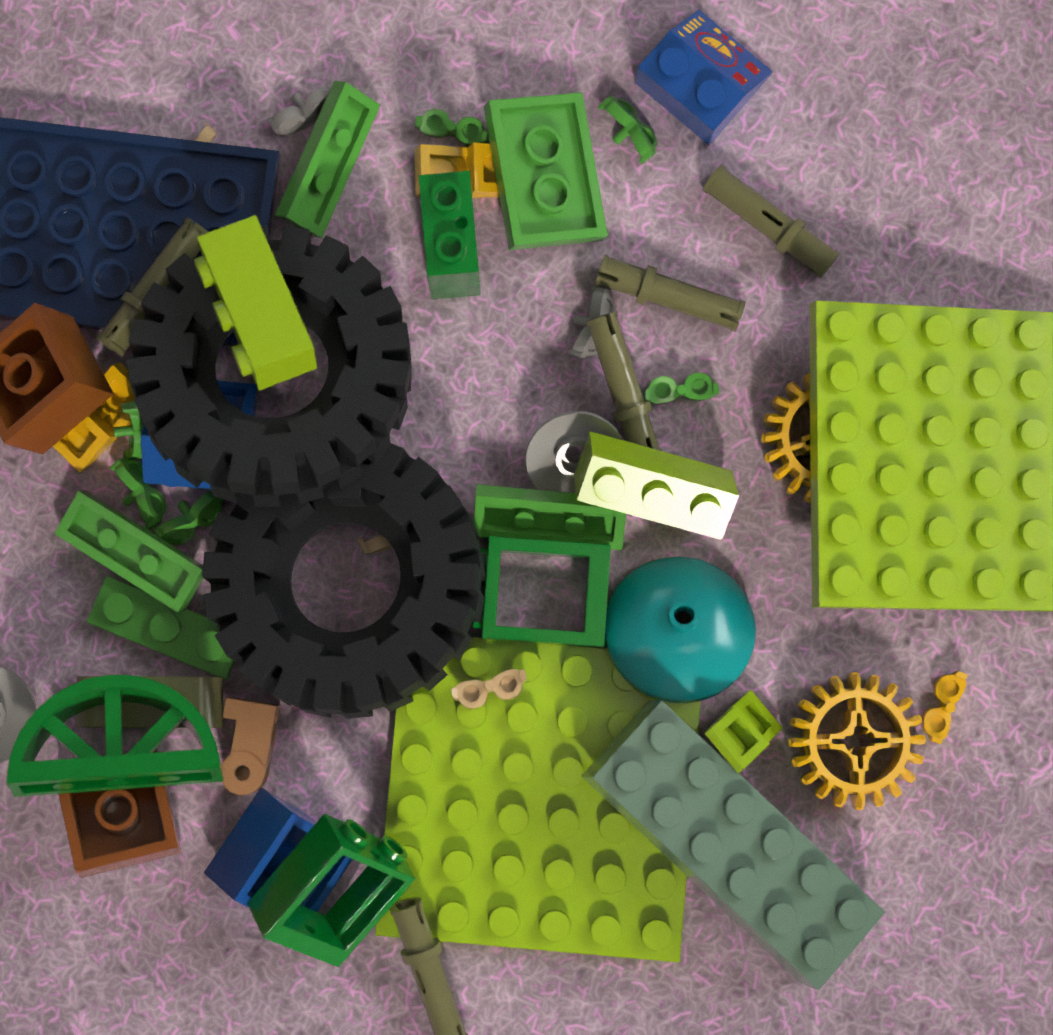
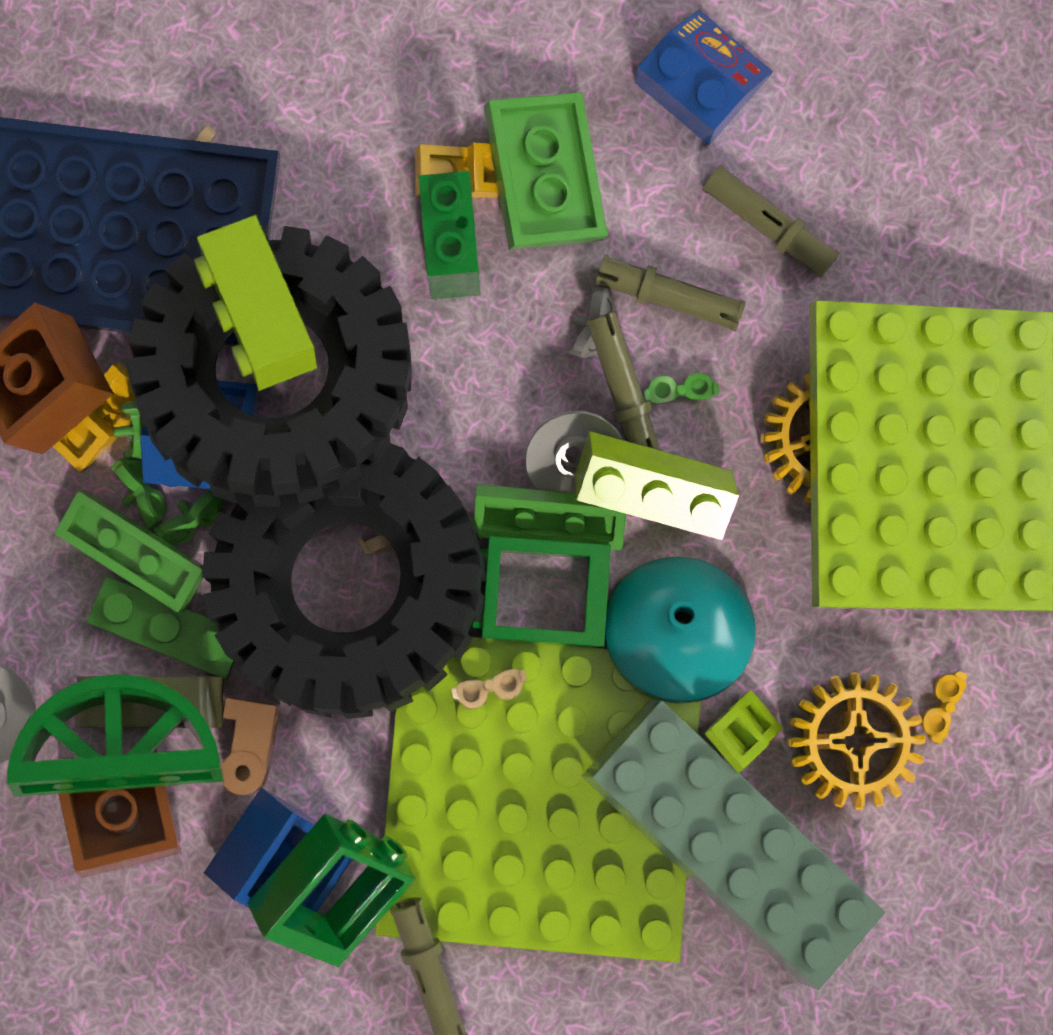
olive pin [96,217,209,357] -> none
light grey piece [267,83,332,136] -> none
bright green plate [275,81,380,238] -> none
bright green piece [414,109,489,146] -> none
bright green piece [598,96,657,164] -> none

